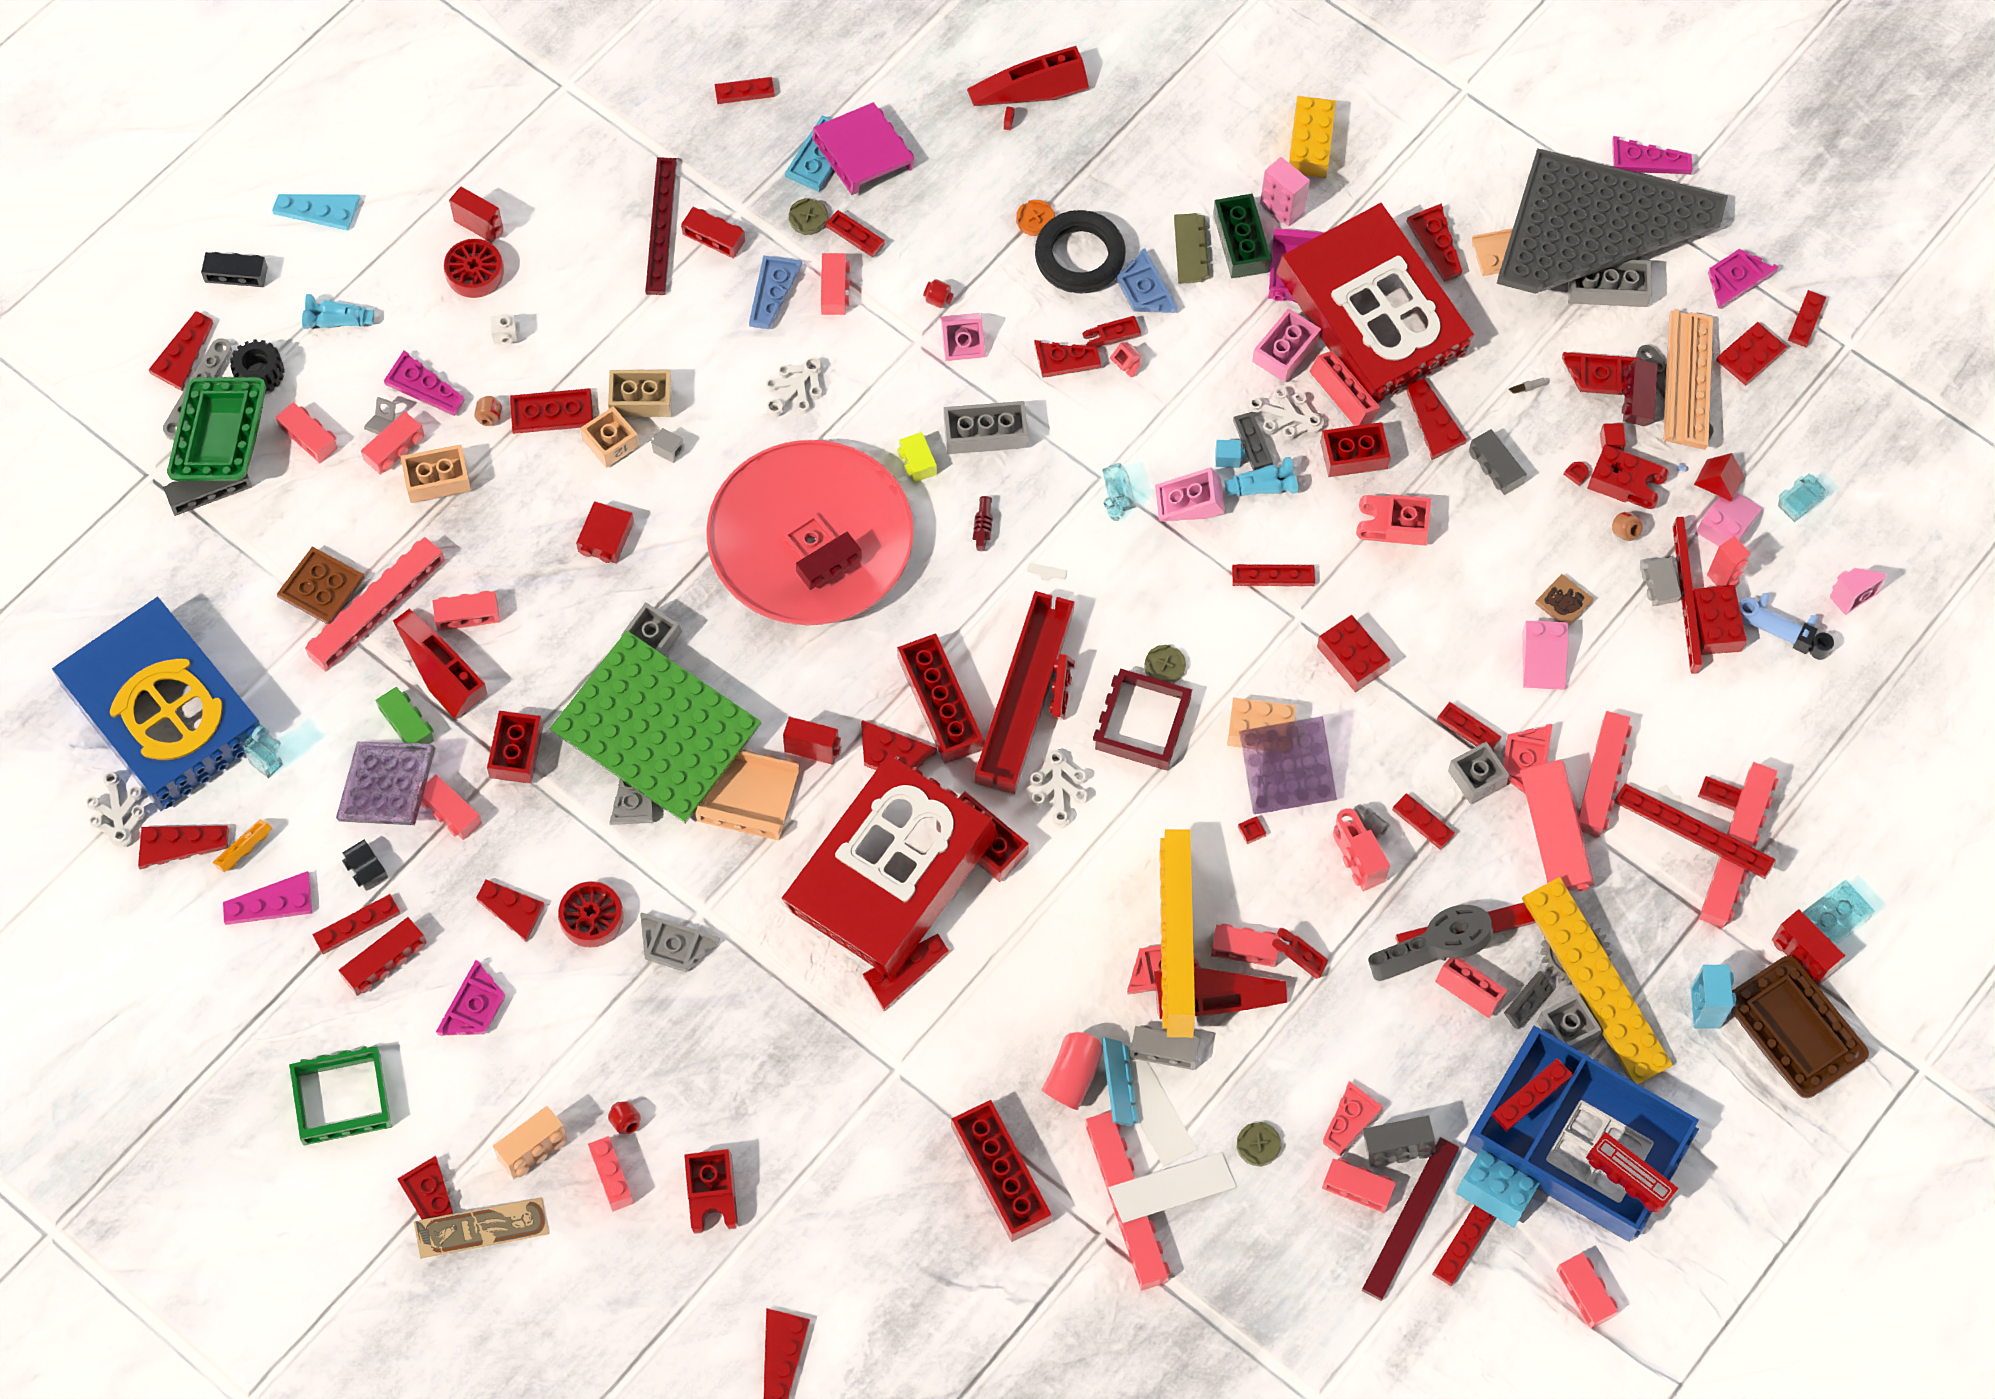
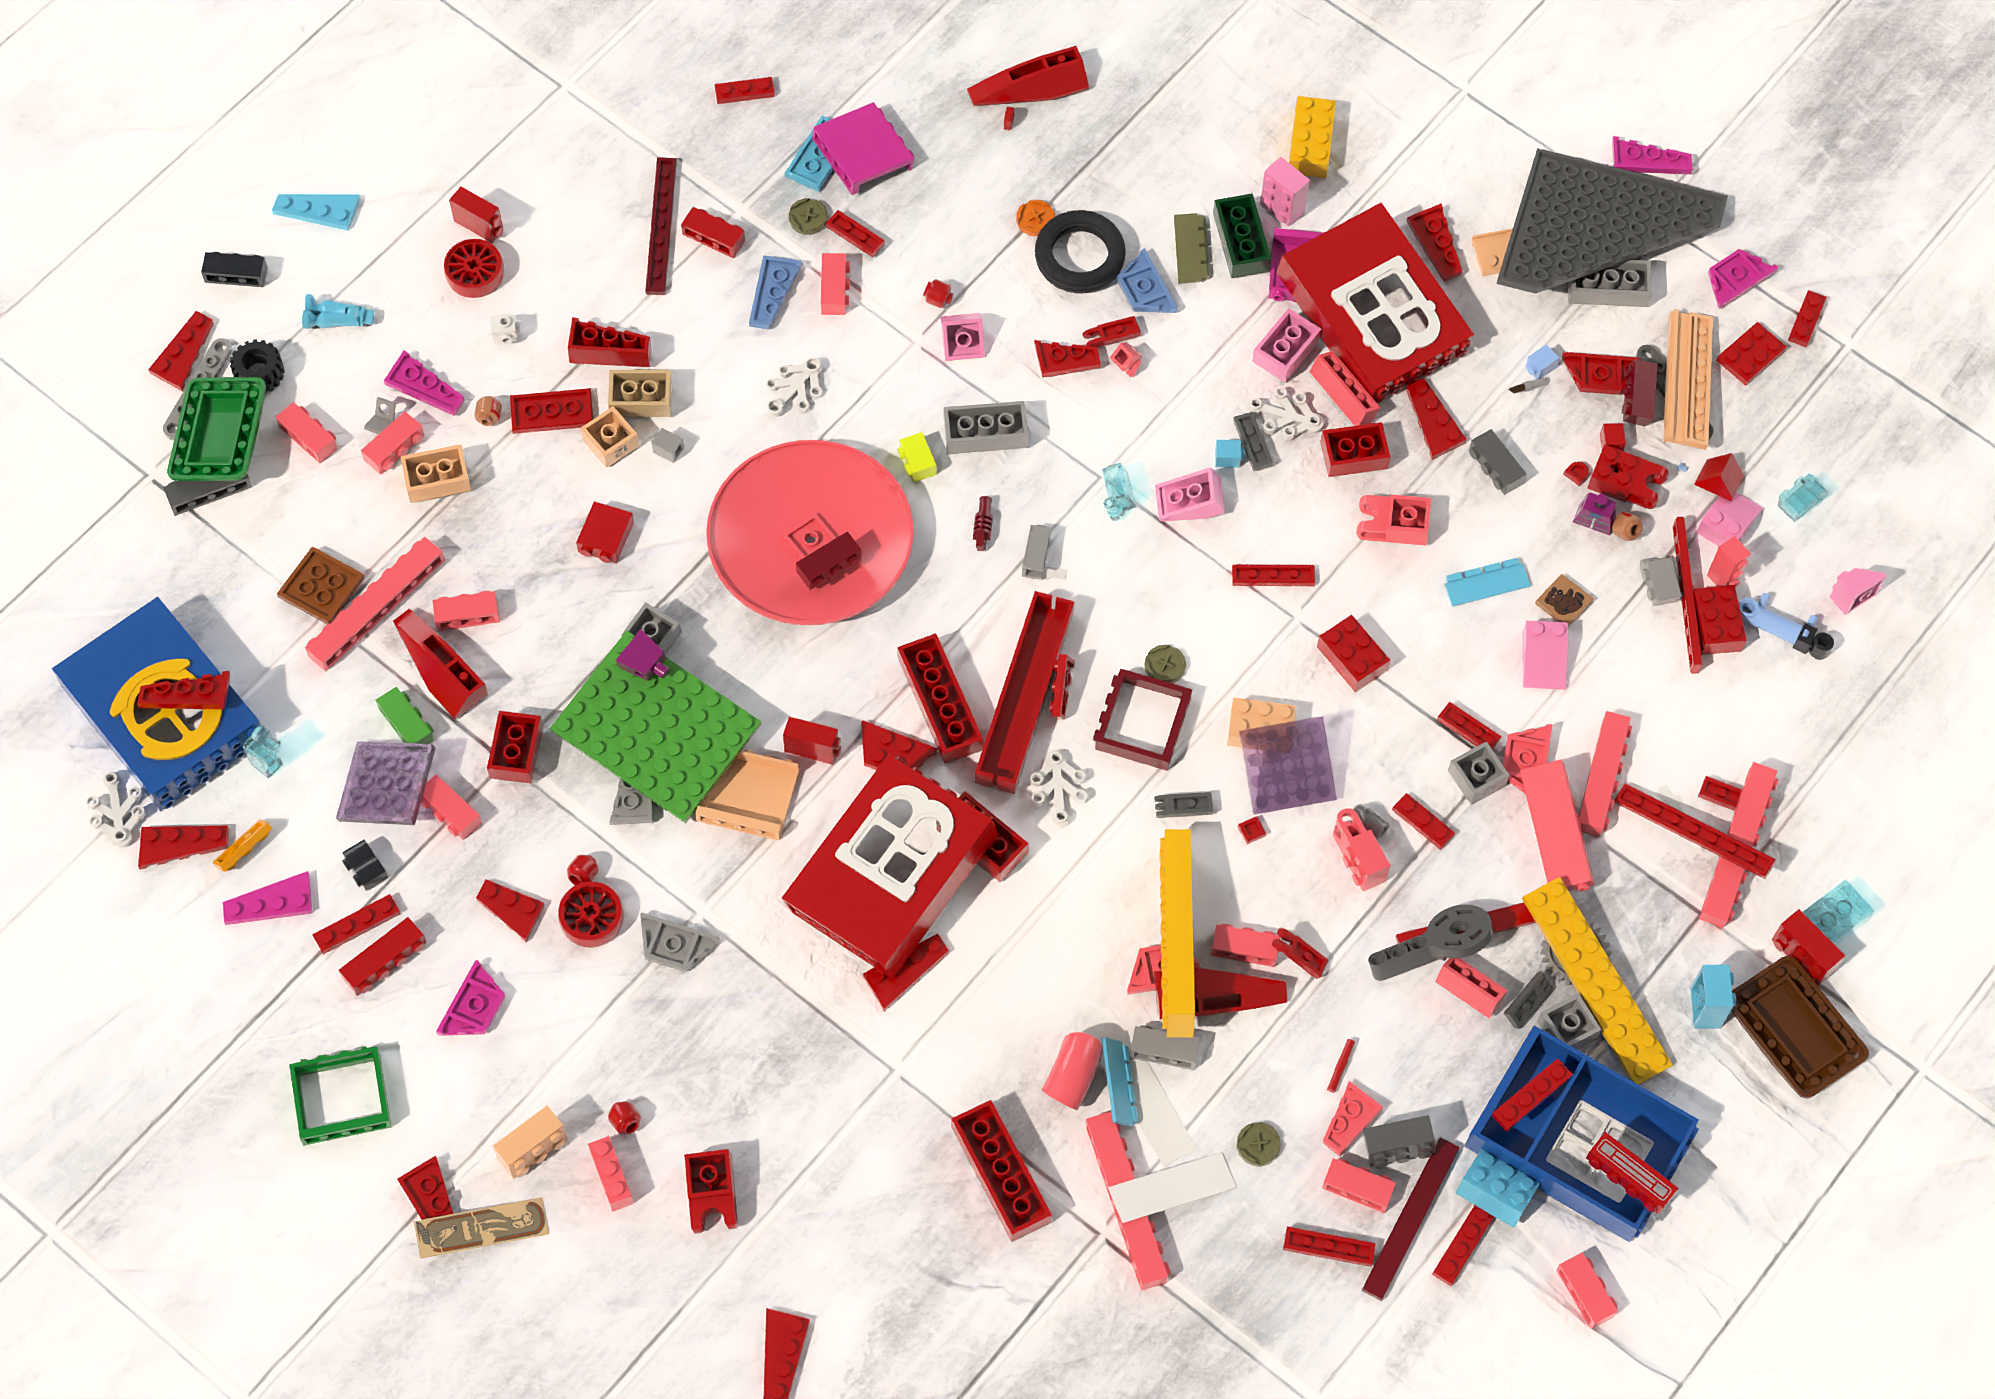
medium azure piece [1224,457,1298,497] -> none
none -> red wing [137,671,231,710]
none -> red wedge [567,317,652,367]
none -> red head [567,854,599,885]
none -> magenta torso [616,629,670,681]
none -> light grey window [1021,524,1051,580]
none -> dark grey hinge [1154,792,1213,818]
none -> red plate [1283,1226,1376,1267]
none -> red piece [1327,1039,1355,1093]
none -> medium azure windscreen [1444,558,1531,607]
none -> light blue brick [1525,344,1559,379]
none -> magenta torso [1573,493,1616,535]

